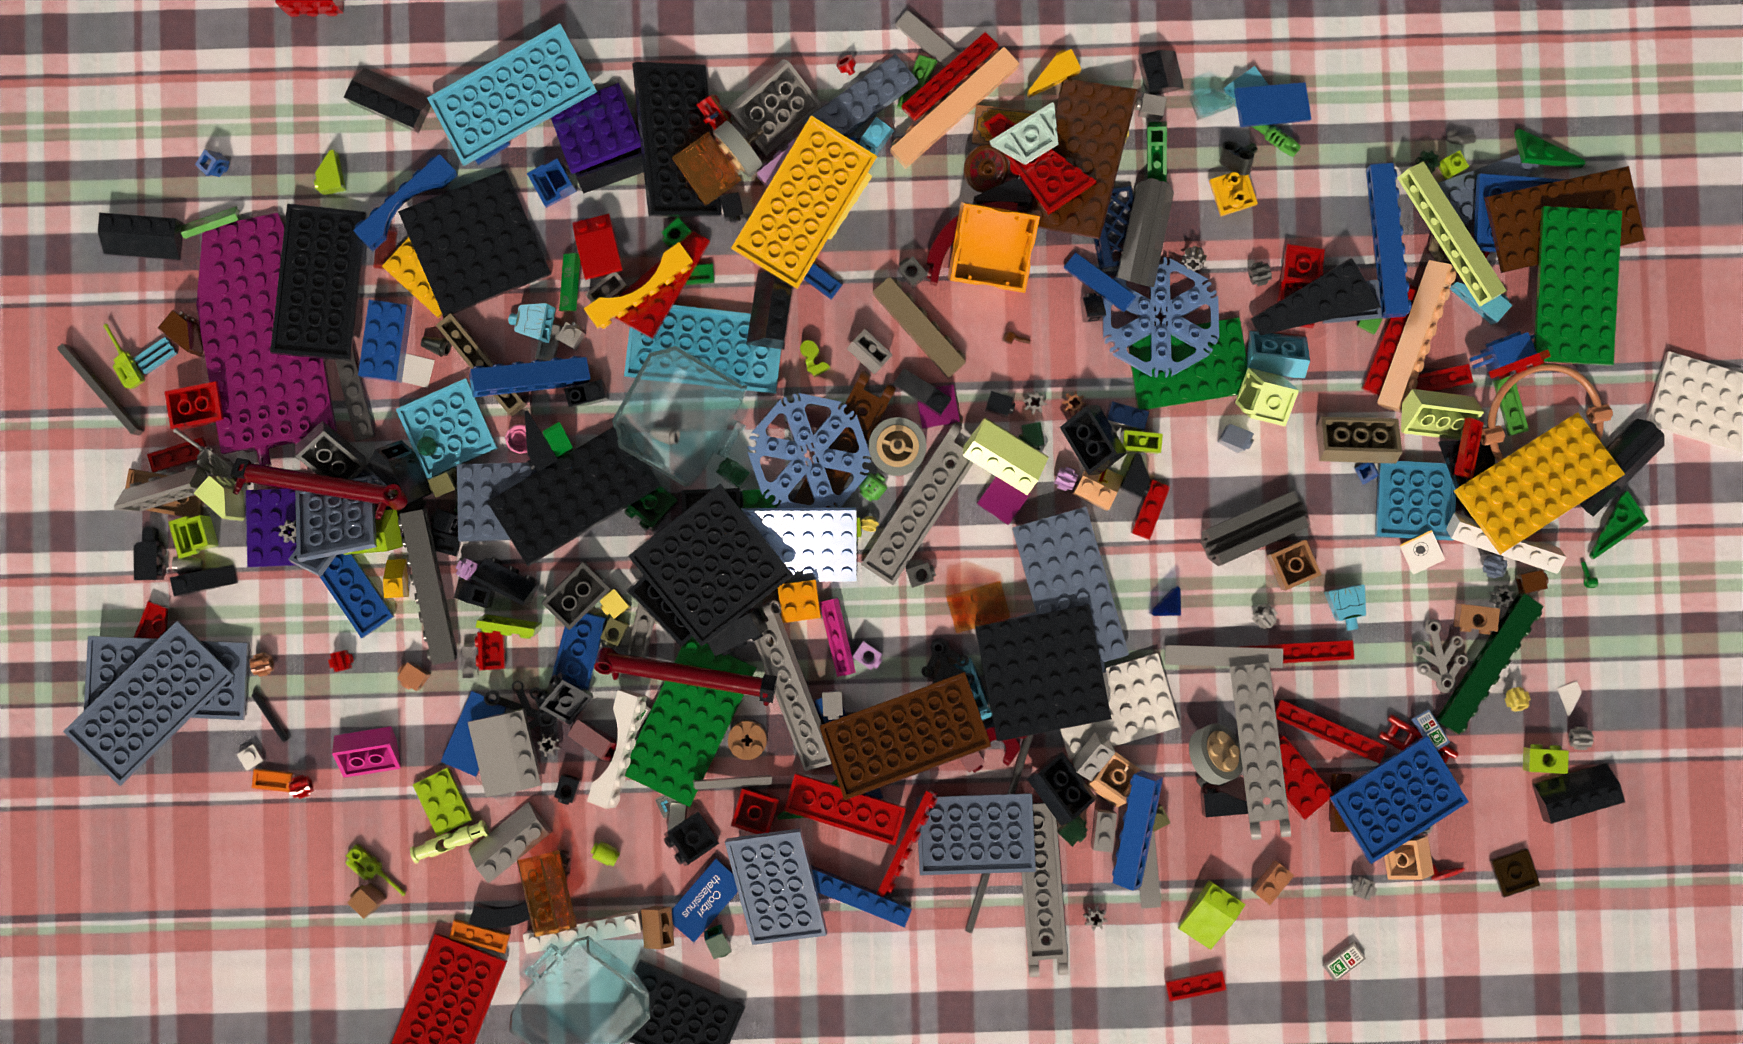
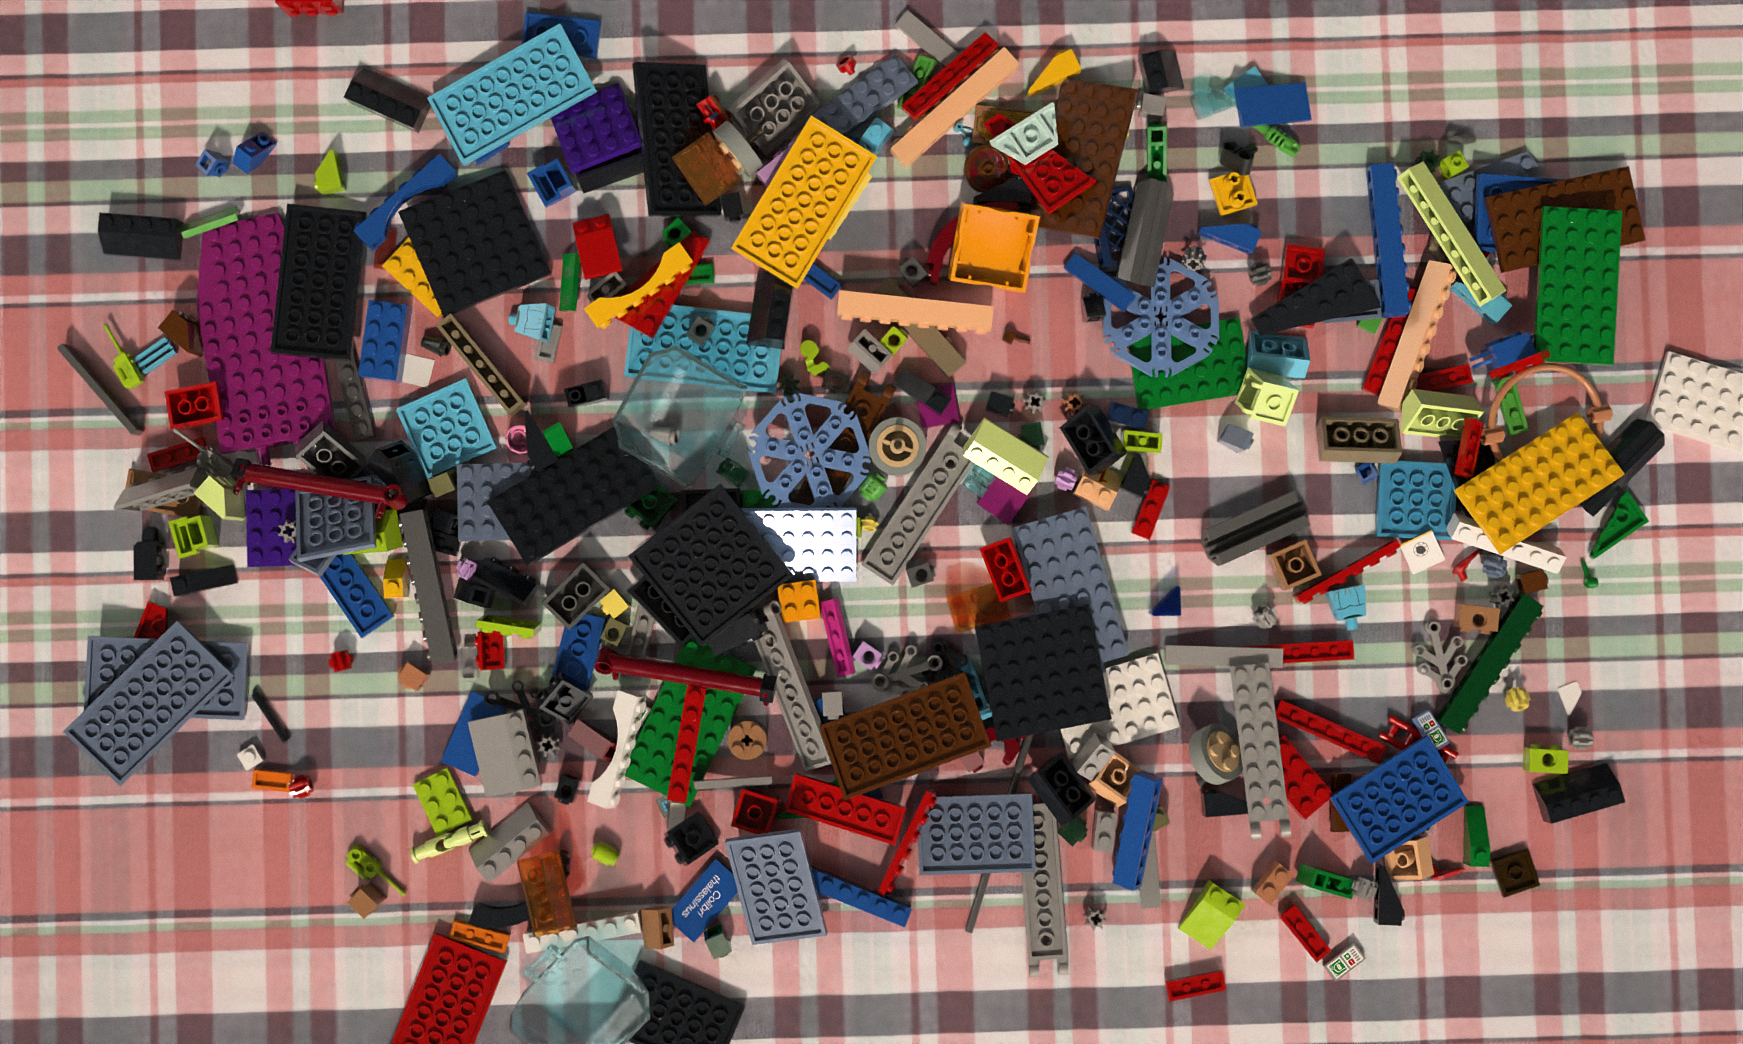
light grey cone [172,557,203,574] -> none
nougat gear [249,652,275,677] -> none
dark pink slope [332,726,401,778] -> none
clear green tile [417,437,438,456] -> none
blue brick [469,356,591,397] -> none
light grey brick [556,322,586,351] -> none
green wing [1514,129,1586,168] -> none
none -> blue slope [232,131,277,174]
none -> blue tile [521,12,602,59]
none -> red plate [667,685,707,803]
none -> dark grey brick [685,316,716,348]
none -> clear green gear [777,374,800,397]
none -> clear smoke brick [821,368,852,396]
none -> light nougat brick [837,290,994,334]
none -> light grey plant [872,645,943,696]
none -> lime brick [879,326,908,358]
none -> medium azure piece [953,123,973,147]
none -> clear light blue wheel [962,464,997,498]
none -> red slope [979,537,1032,602]
none -> blue slope [1197,223,1262,255]
none -> red plate [1279,904,1332,963]
none -> red plate [1293,540,1401,604]
none -> green slope [1295,863,1354,899]
none -> black slope [1373,864,1405,926]
none -> red bar [1452,550,1479,581]
none -> green slope [1463,805,1490,867]

